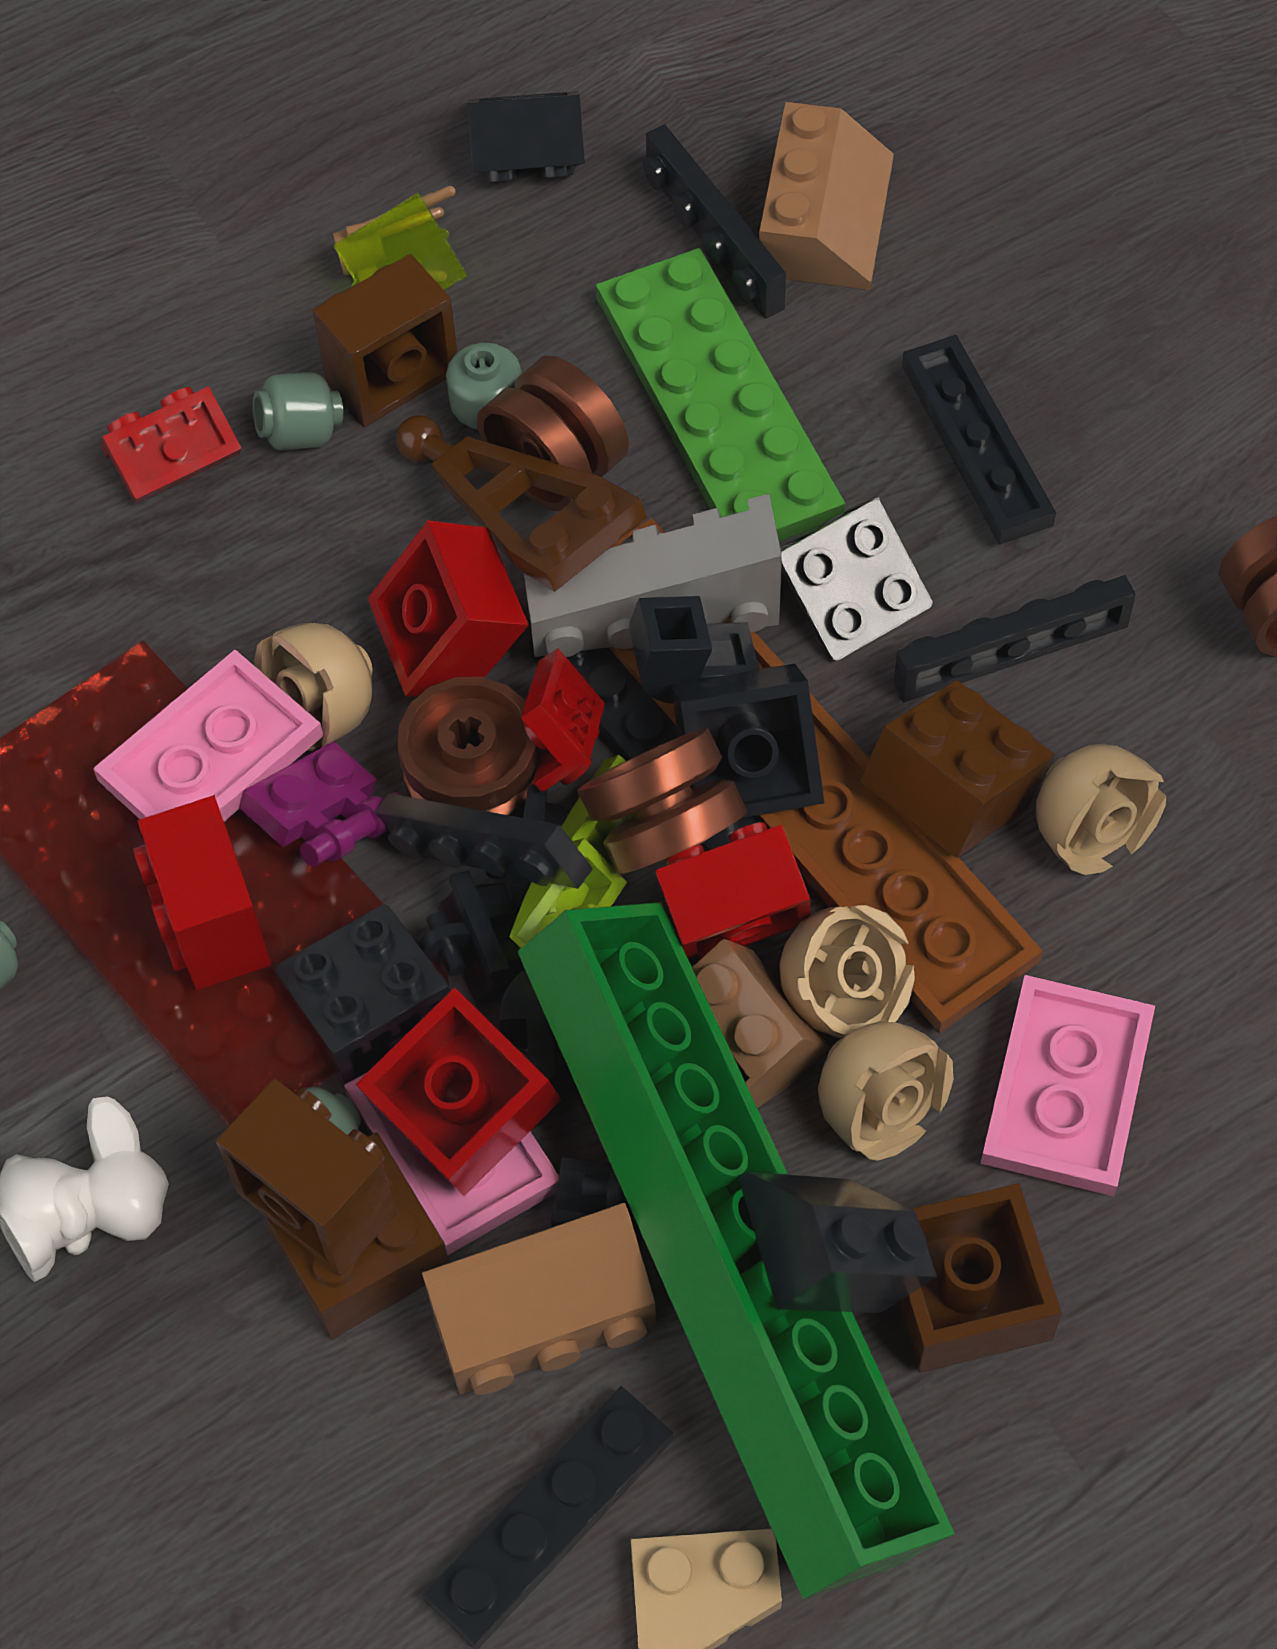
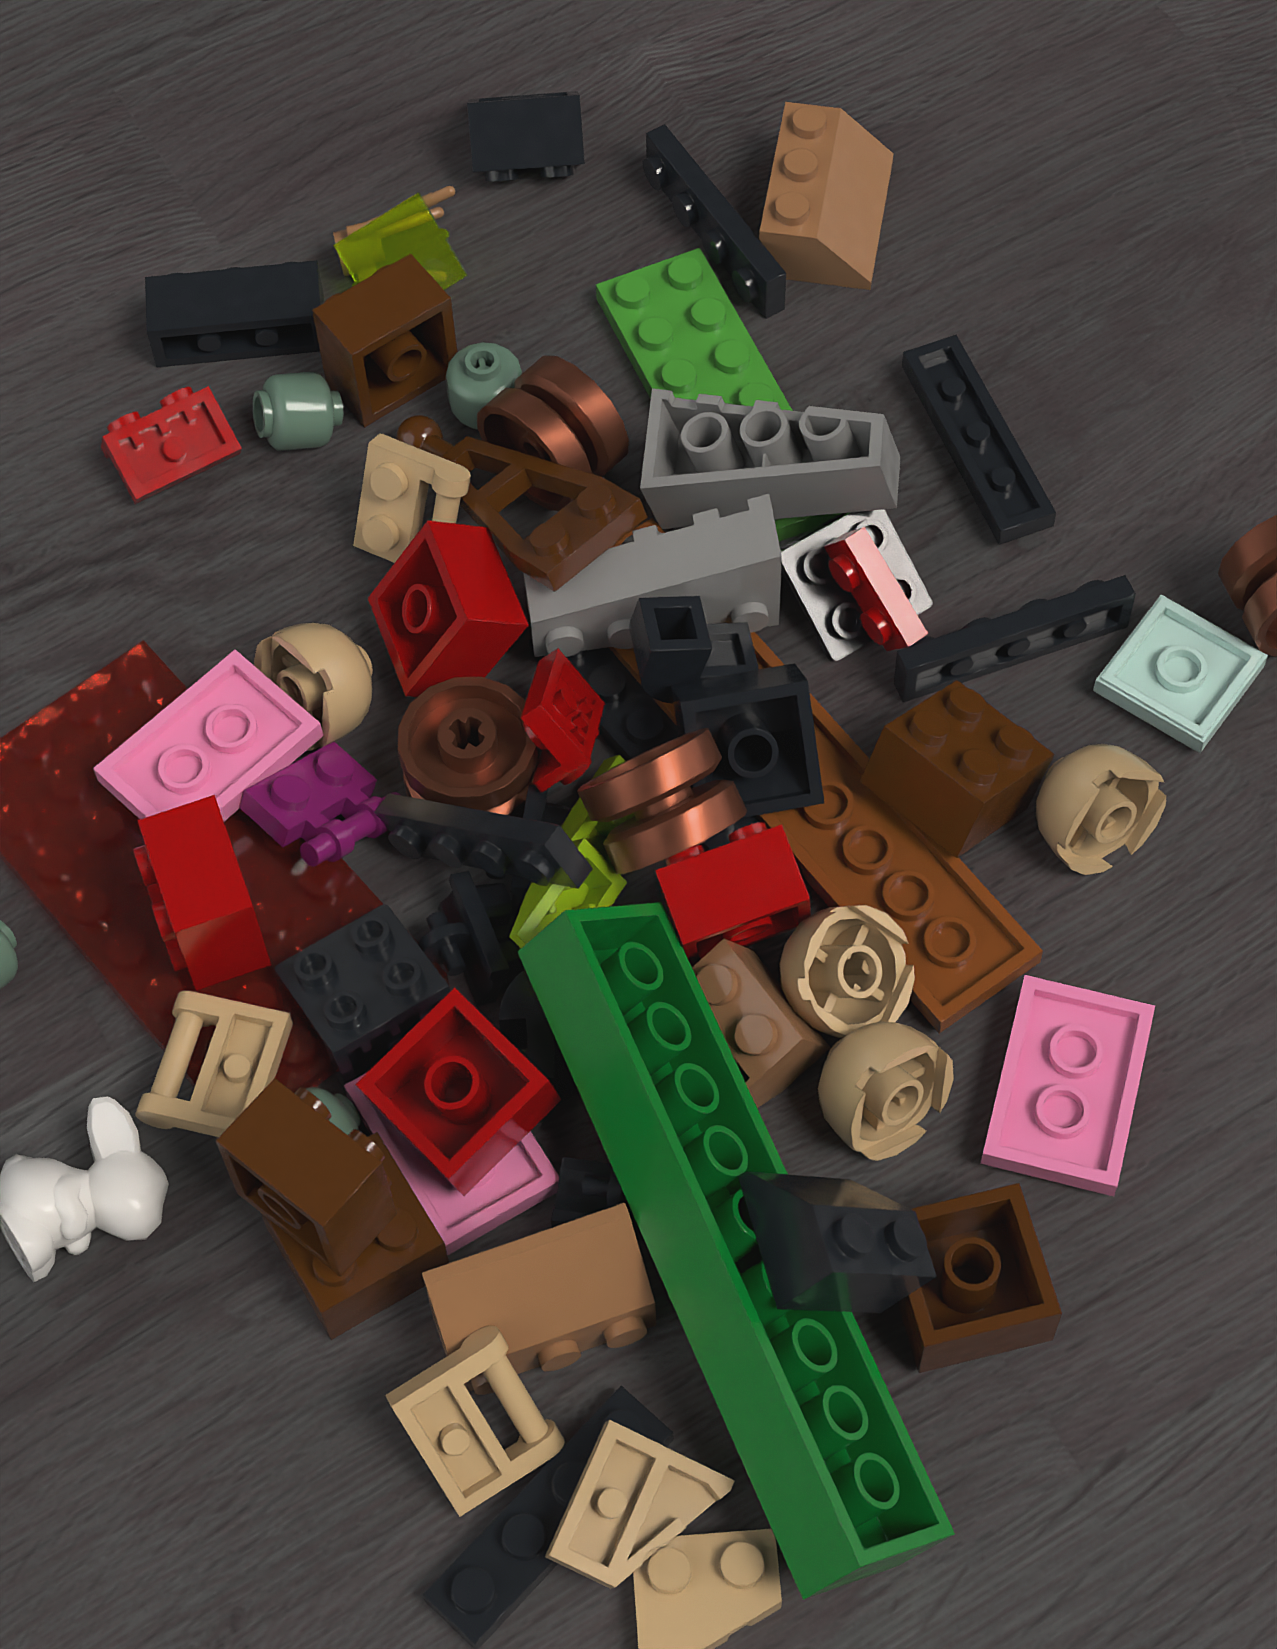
none -> tan plate [135,991,293,1137]
none -> black brick [145,260,324,368]
none -> tan plate [353,433,471,563]
none -> tan plate [385,1326,565,1517]
none -> tan wing [545,1420,735,1589]
none -> light grey wedge [640,388,900,529]
none -> plate [824,527,928,651]
none -> light aqua plate [1093,595,1268,753]

